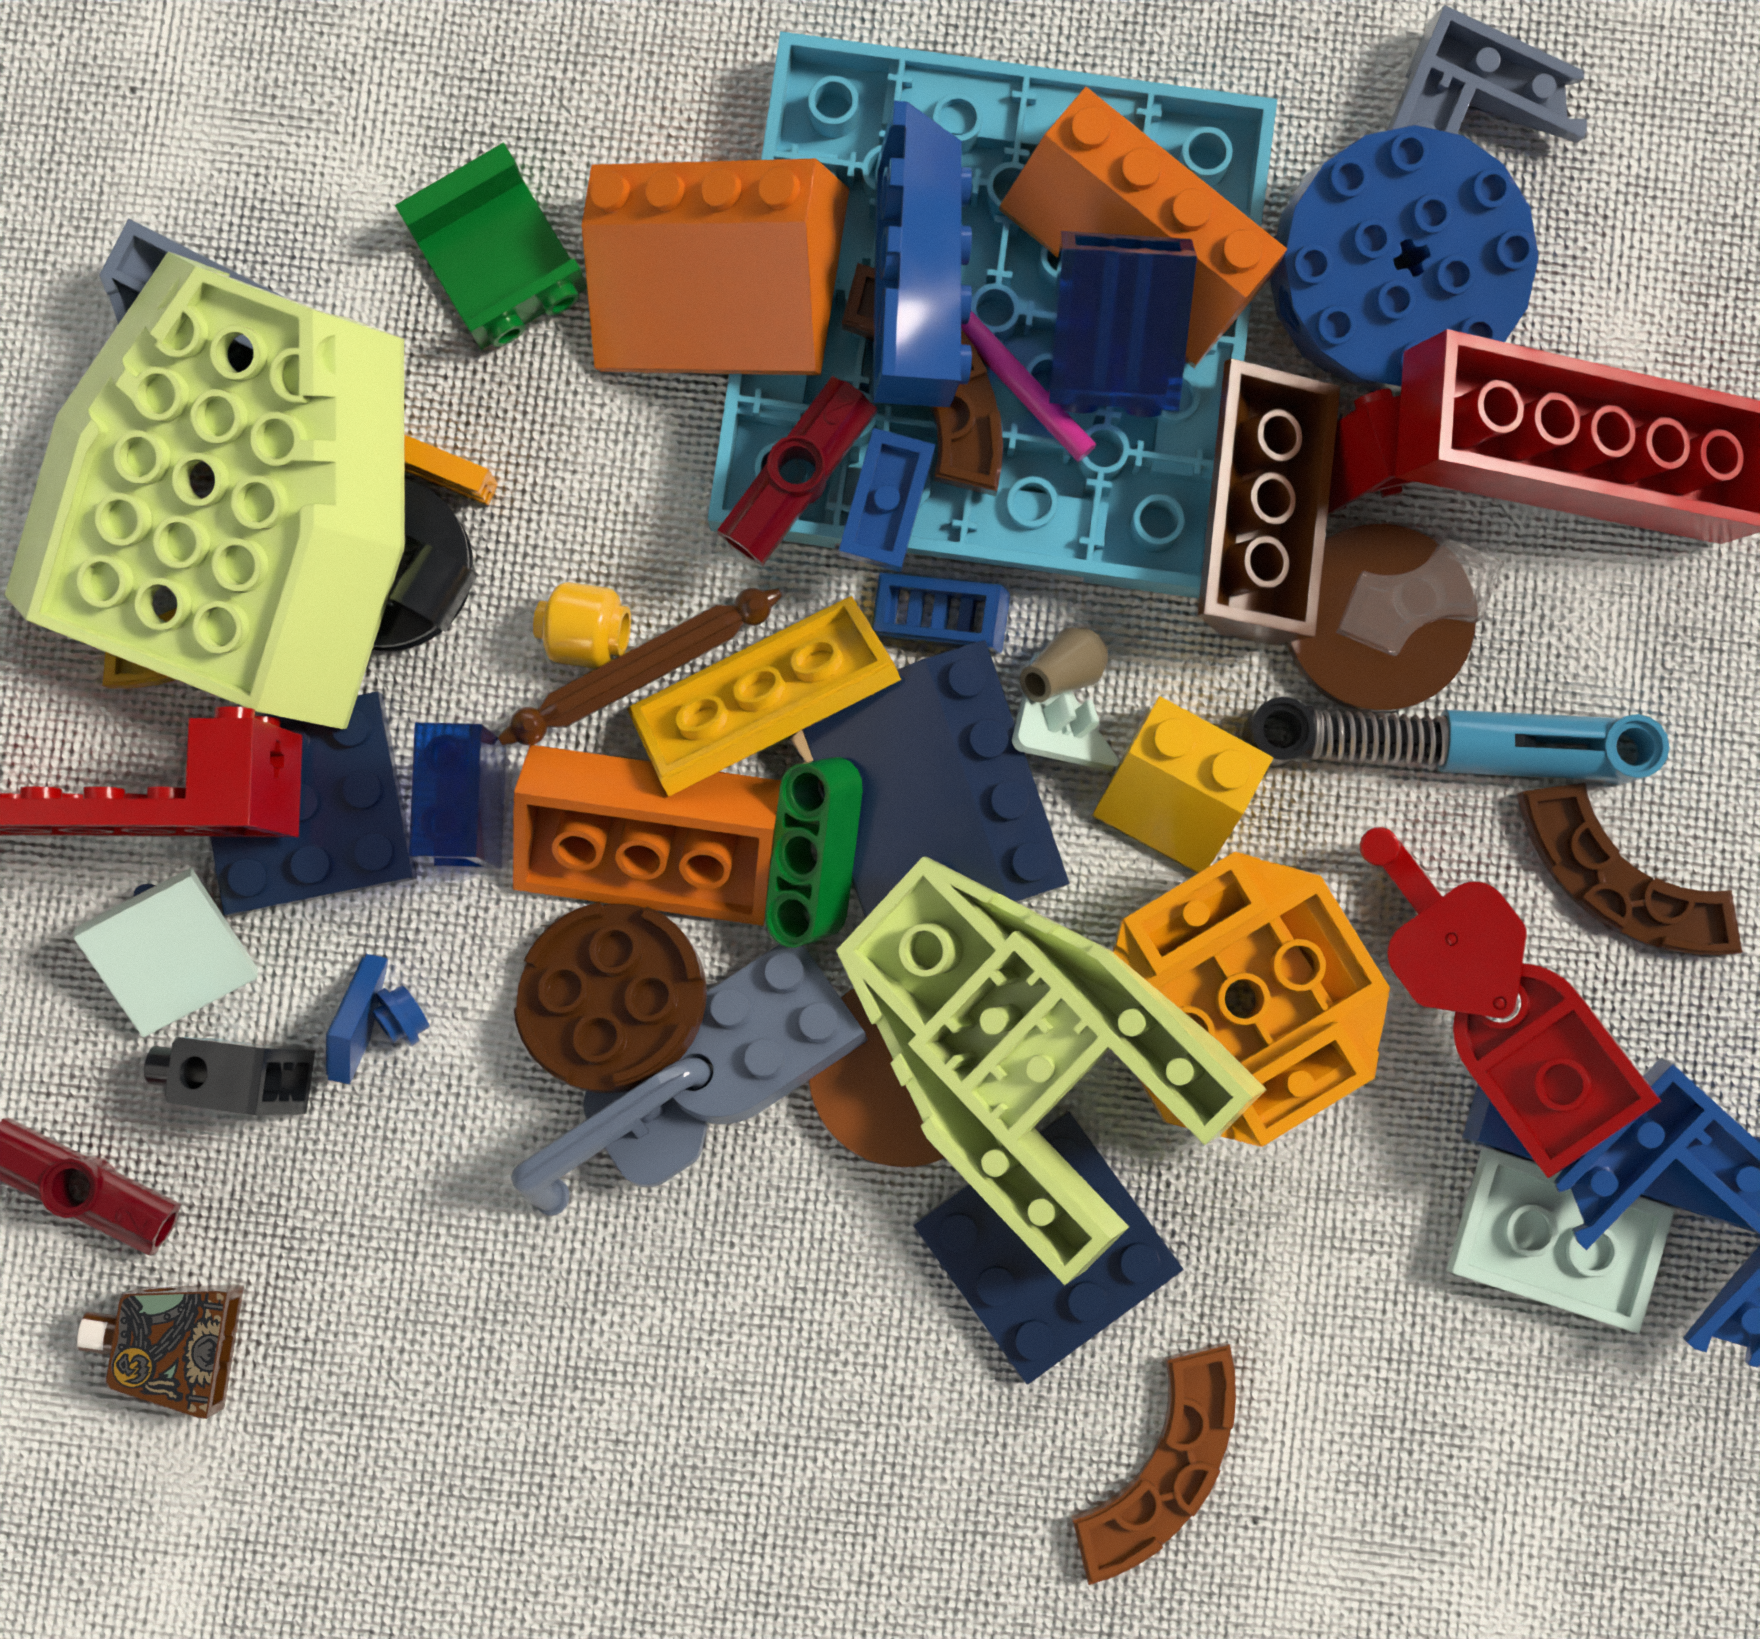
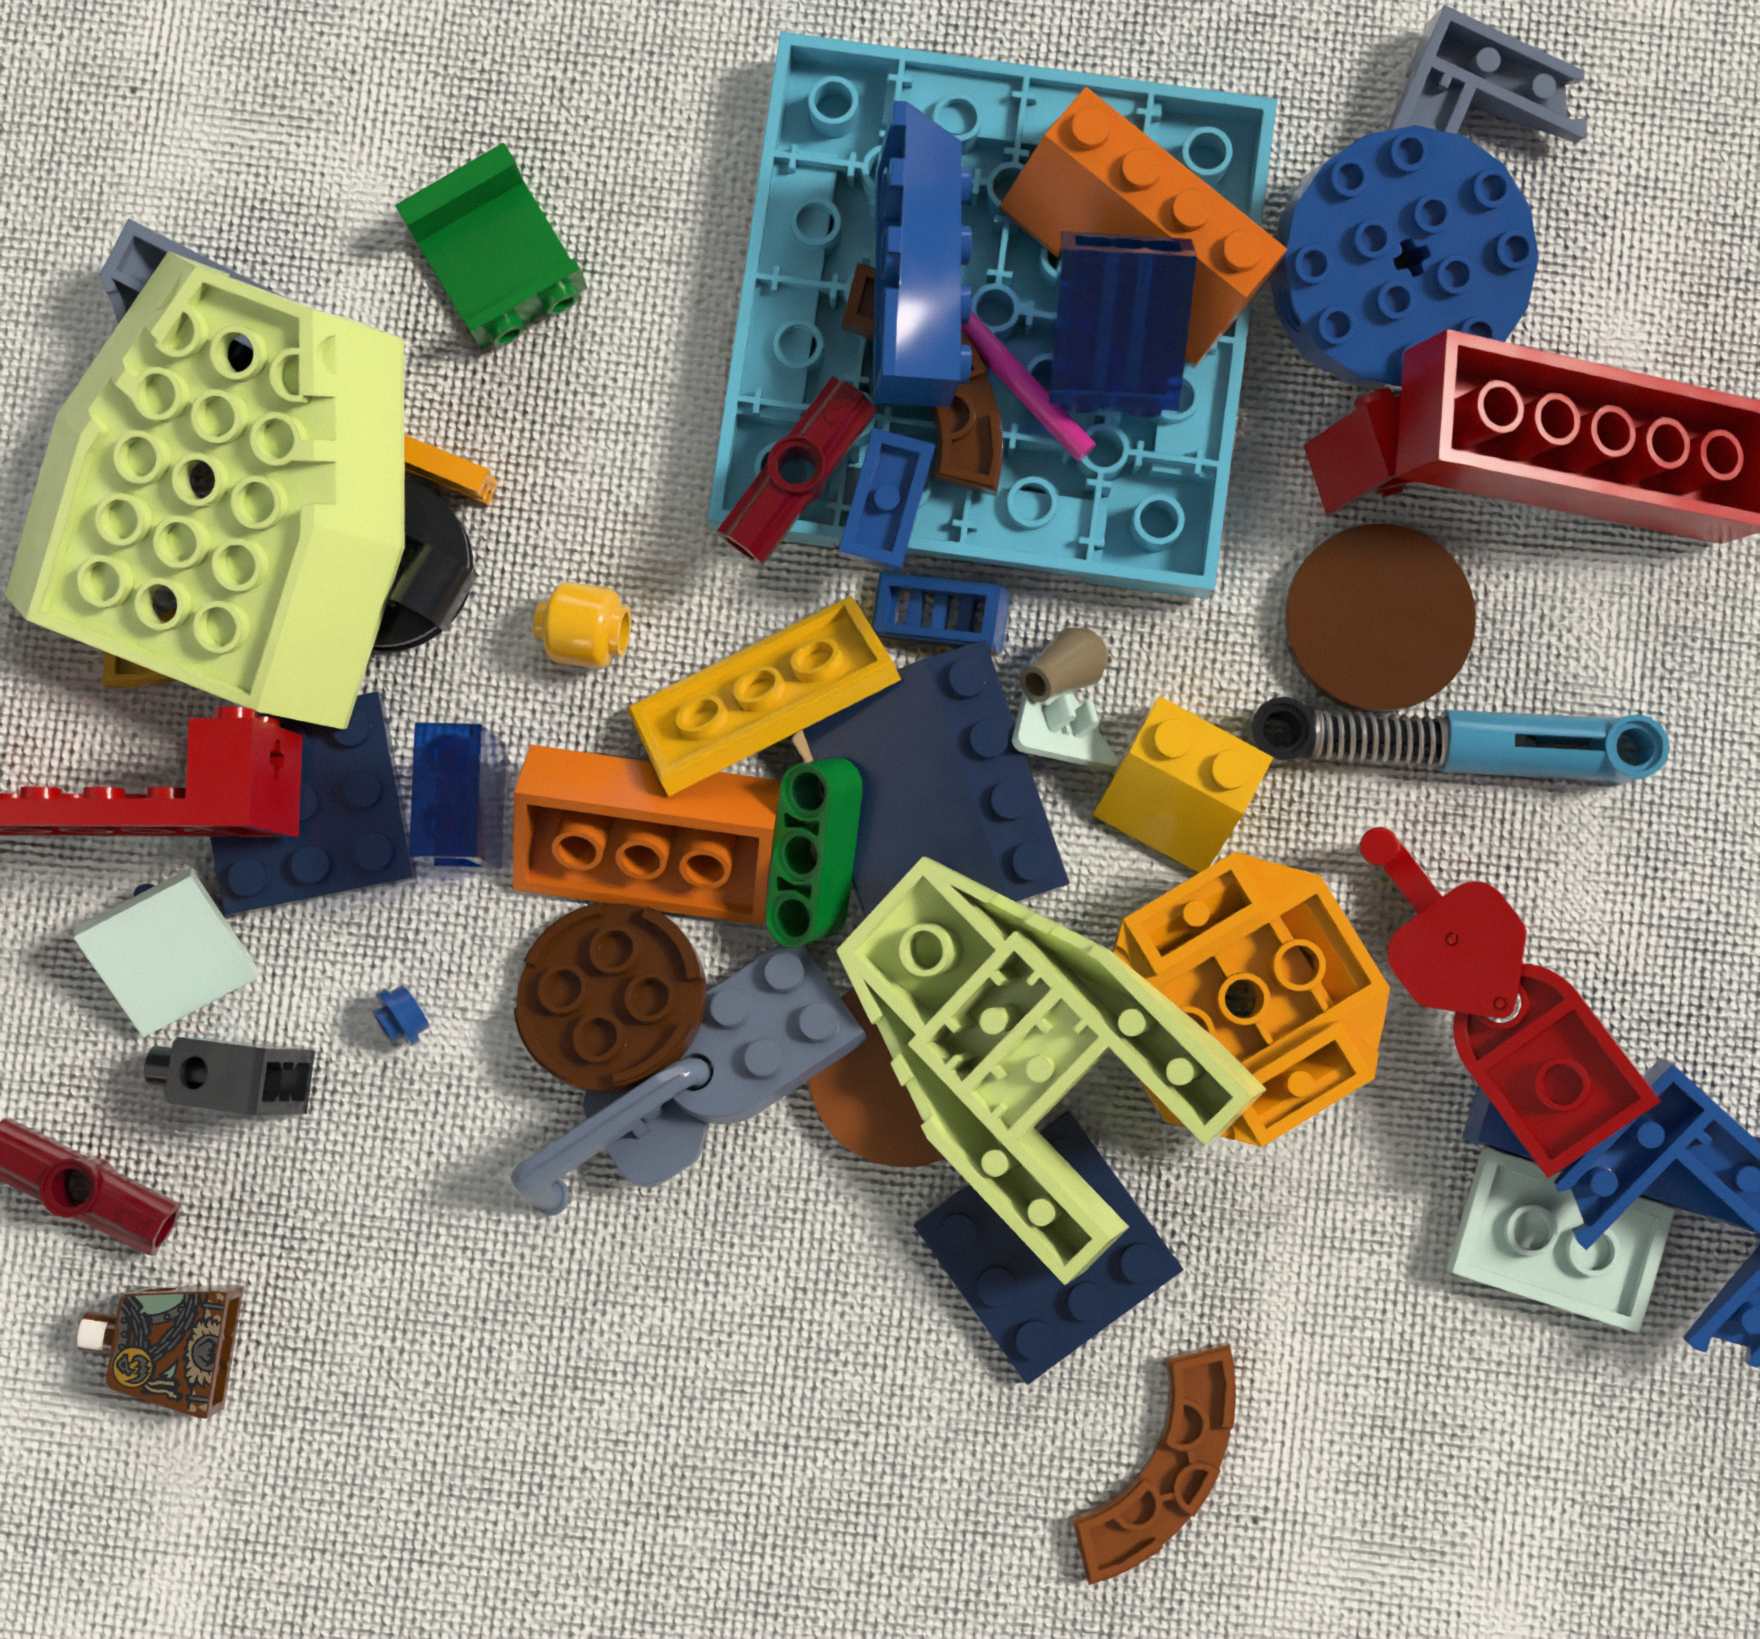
blue tile [326,953,388,1085] -> none
reddish brown wheel [498,588,782,745] -> none
orange slope [581,158,849,375] -> none
reddish brown slope [1197,358,1341,645] -> none
clear tile [1336,537,1505,657] -> none
reddish brown tile [1517,783,1743,956] -> none

